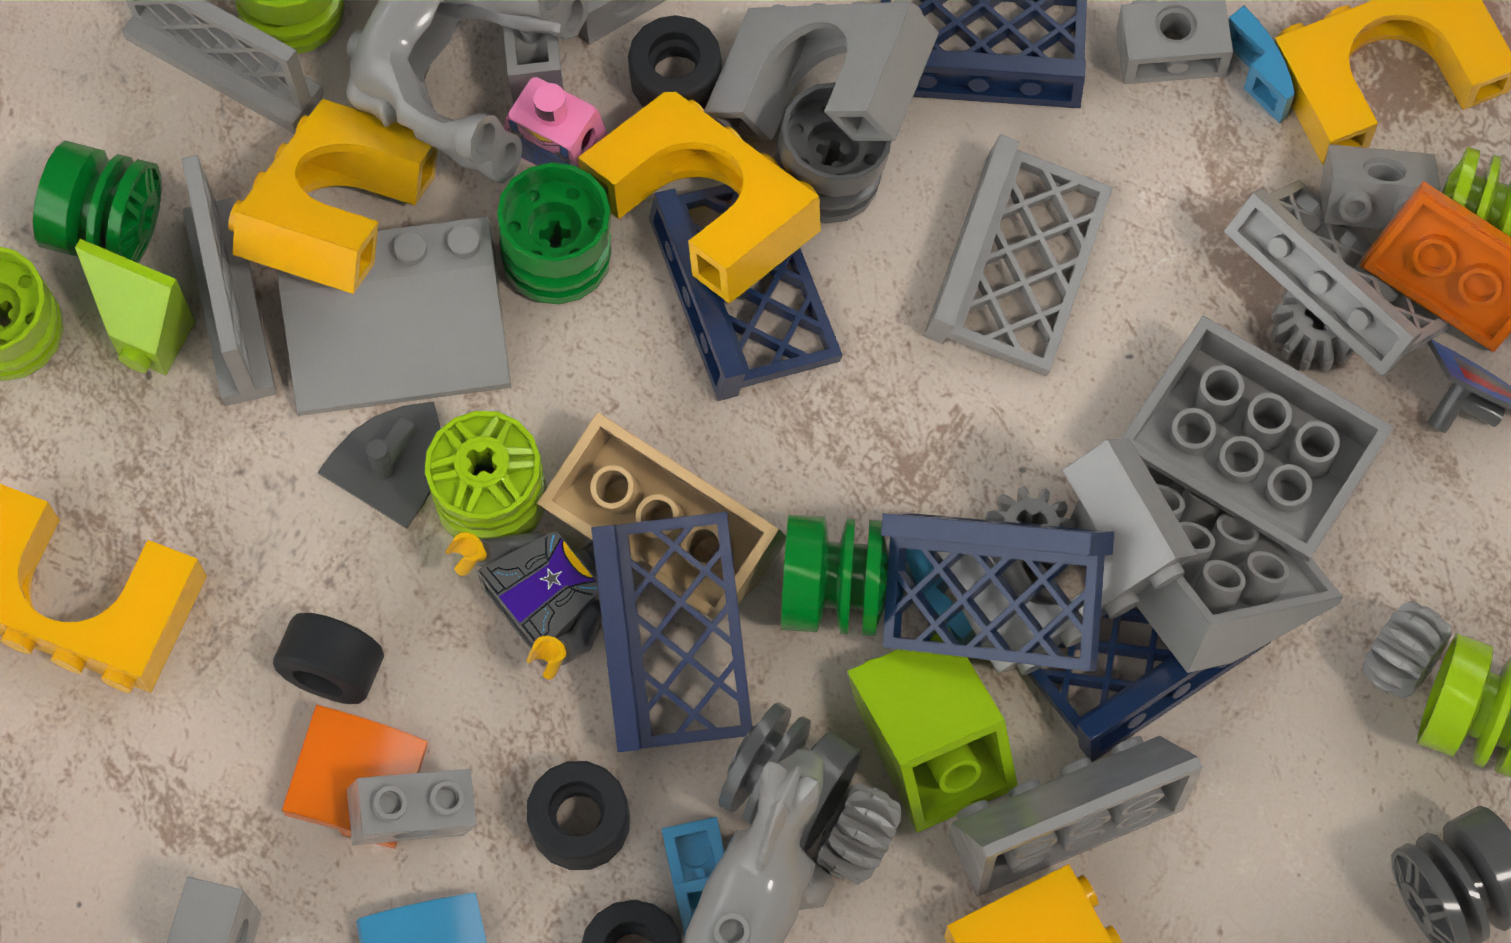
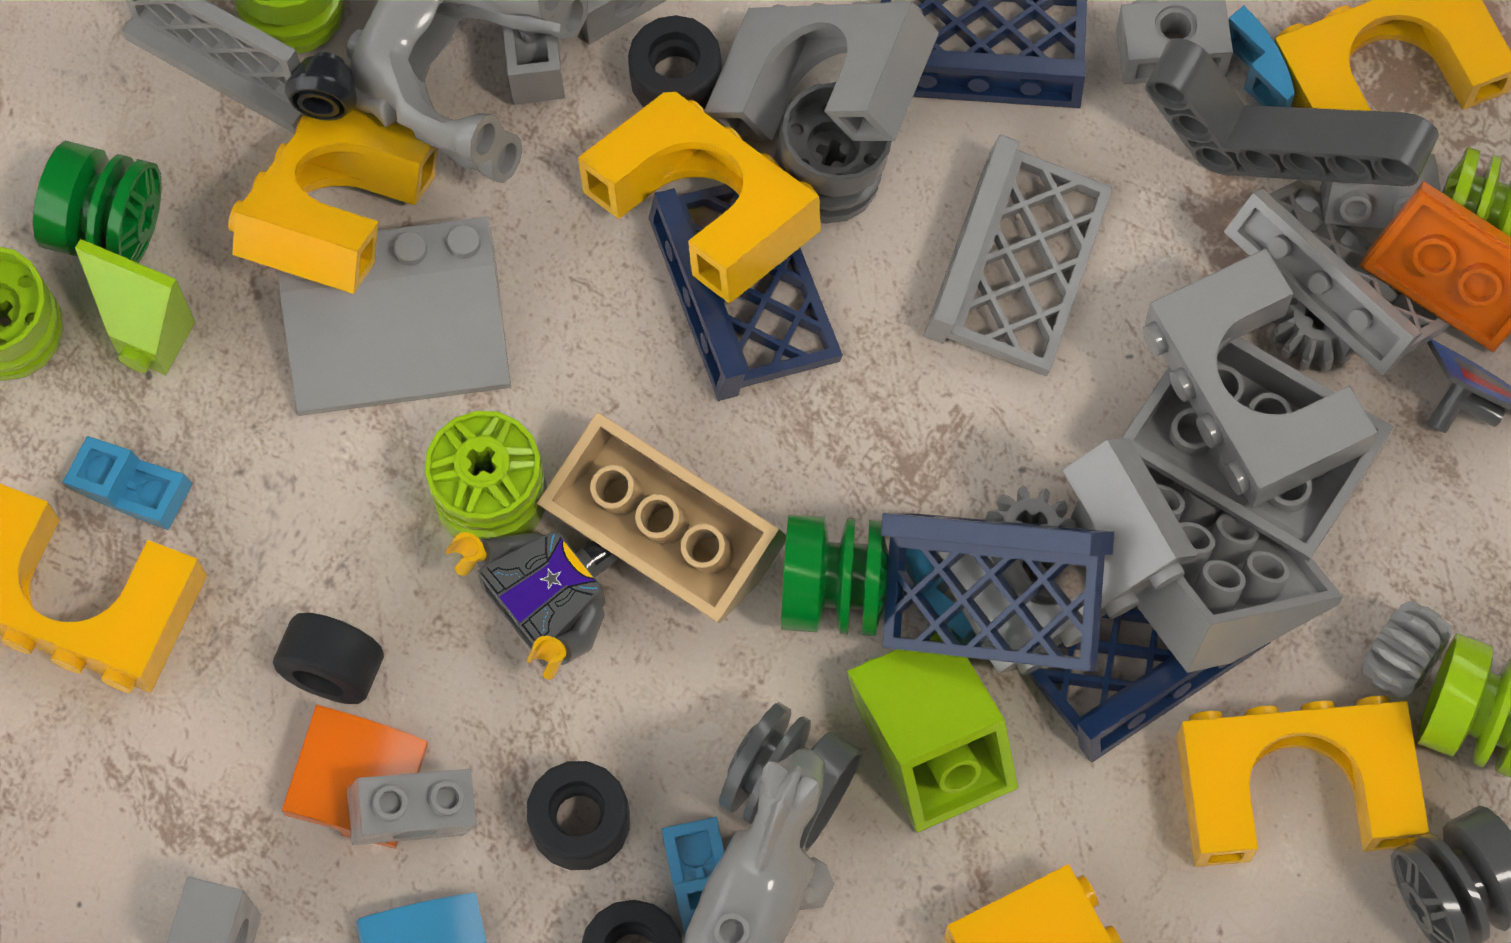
light grey fence [181,155,277,406] -> none
dark grey shield [318,401,441,529] -> none
green wheel [497,162,612,305] -> none
bright pink torso [504,77,608,168] -> none
dark blue fence [591,512,753,752] -> none
light grey gear [816,782,901,885] -> none
light grey slope [949,736,1202,897] -> none
none -> dark azure slope [62,436,193,530]
none -> black cone [285,52,357,120]
none -> light grey arch [1143,249,1378,508]
none -> dark grey beam [1145,38,1439,186]
none -> yellow arch [1176,696,1429,867]

